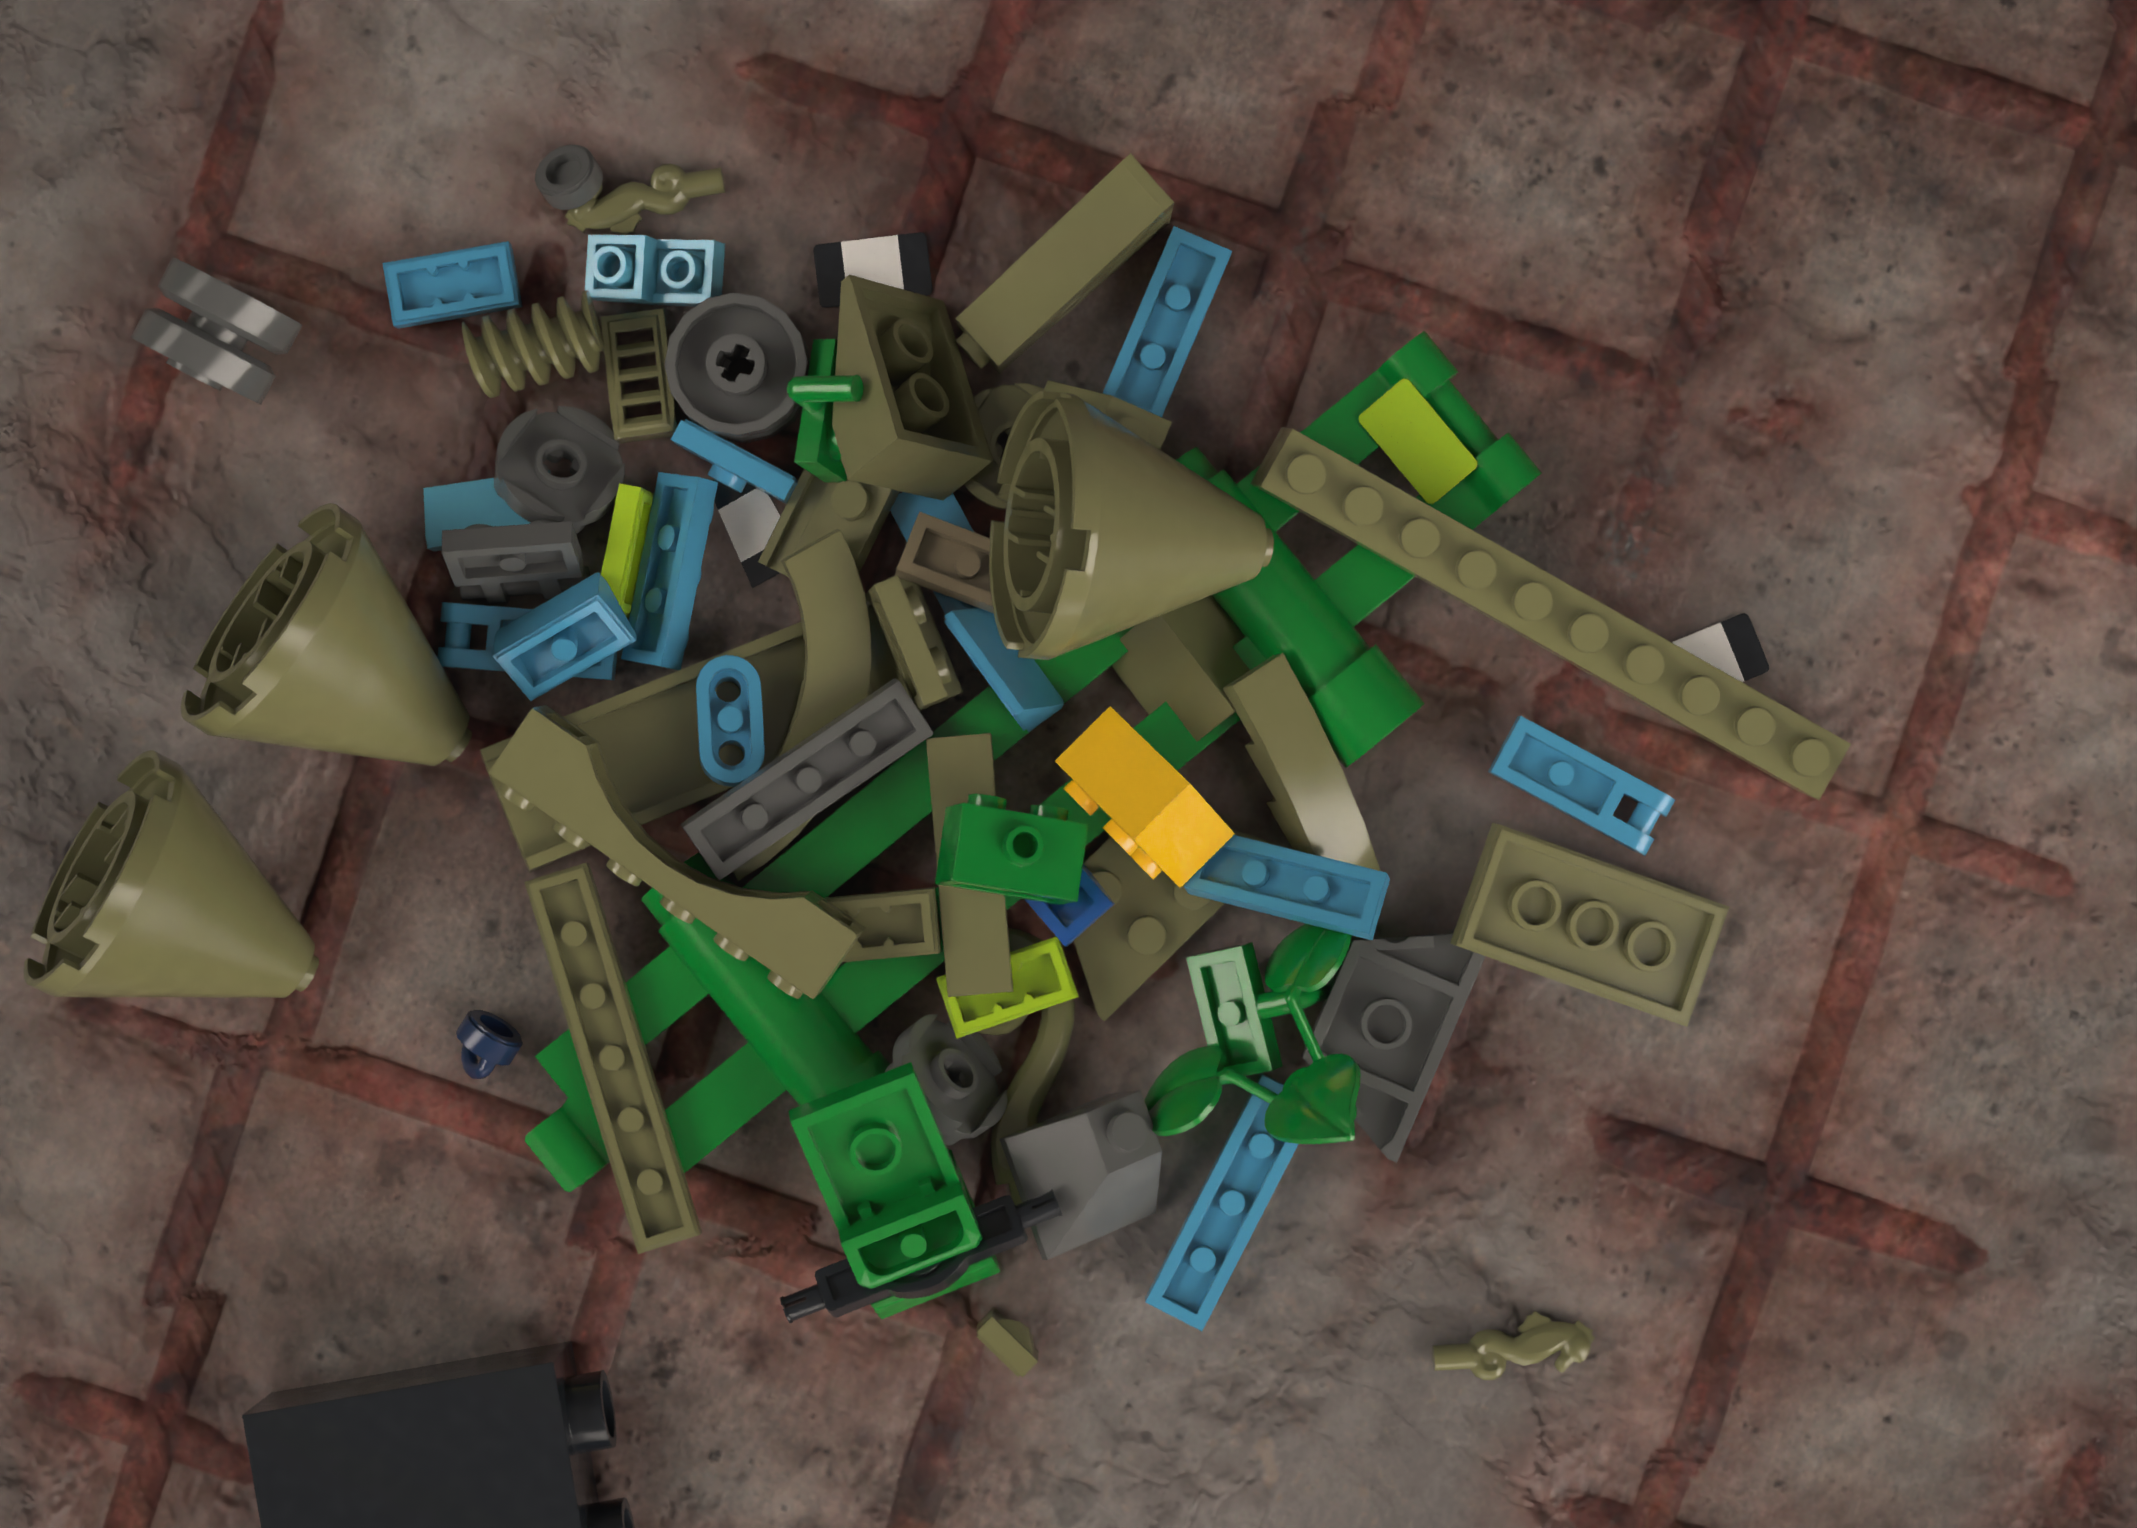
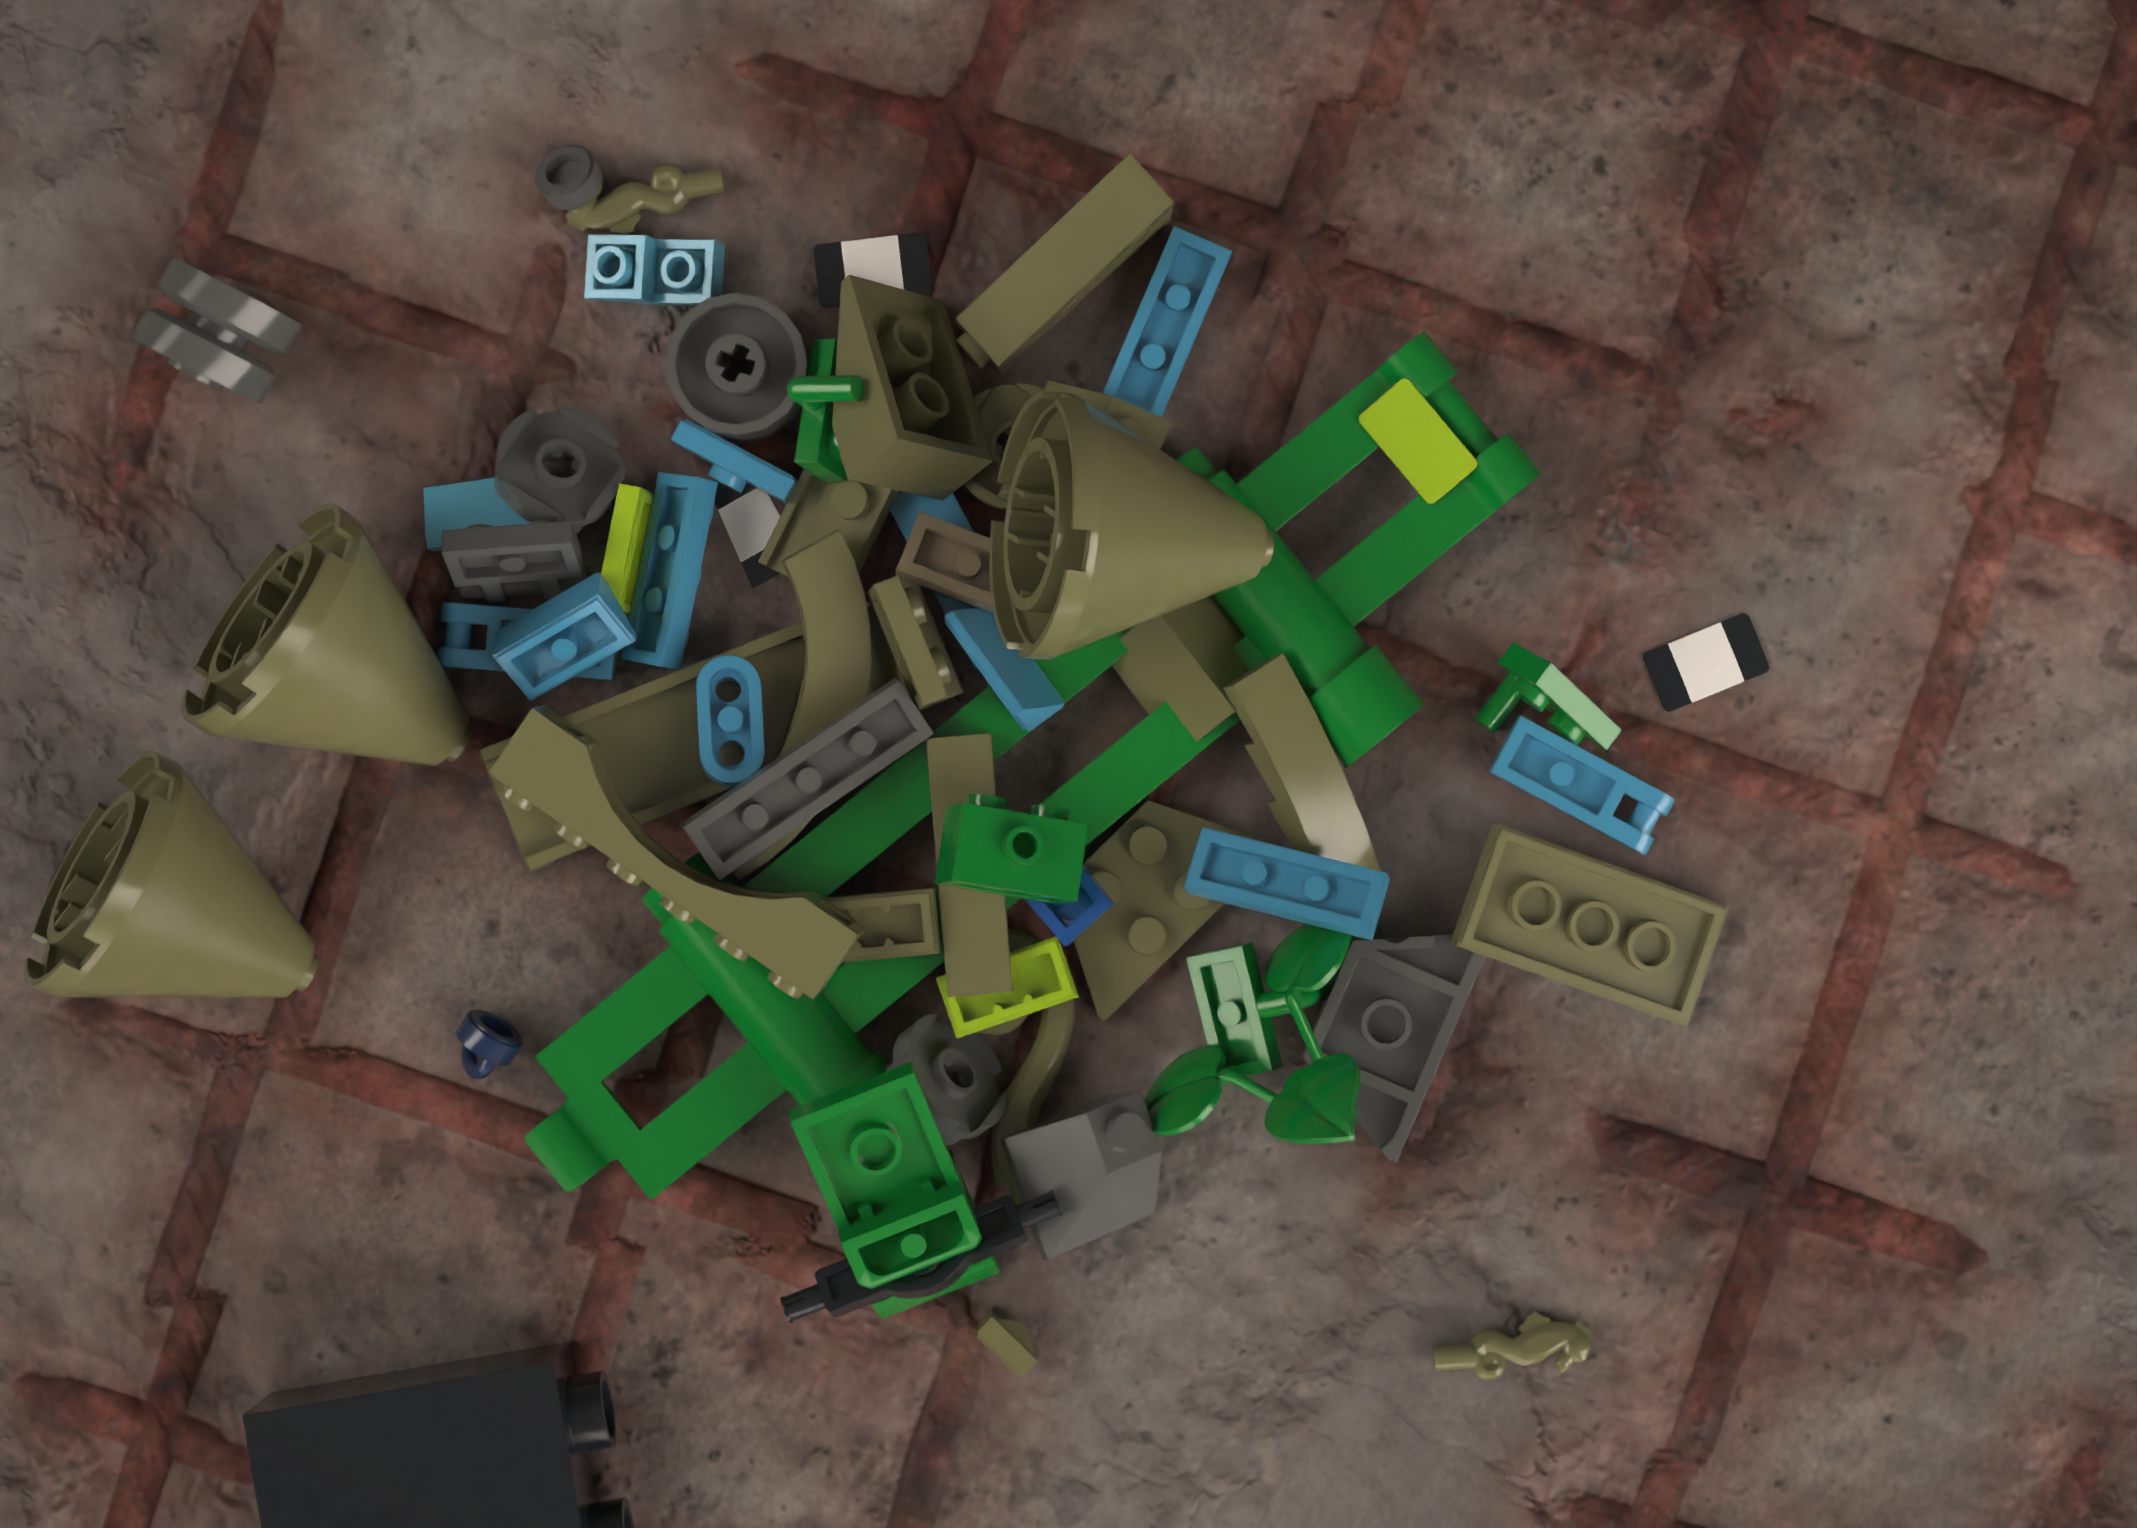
dark azure plate [382,241,522,329] -> none
olive piece [462,290,604,398] -> none
olive tile [524,863,702,1254] -> none
olive slope [601,308,680,444] -> none
yellow brick [1055,706,1235,888] -> none
dark azure plate [1145,1073,1298,1331] -> none
olive brick [1250,427,1851,800] -> none
none -> green plate [1474,642,1622,750]

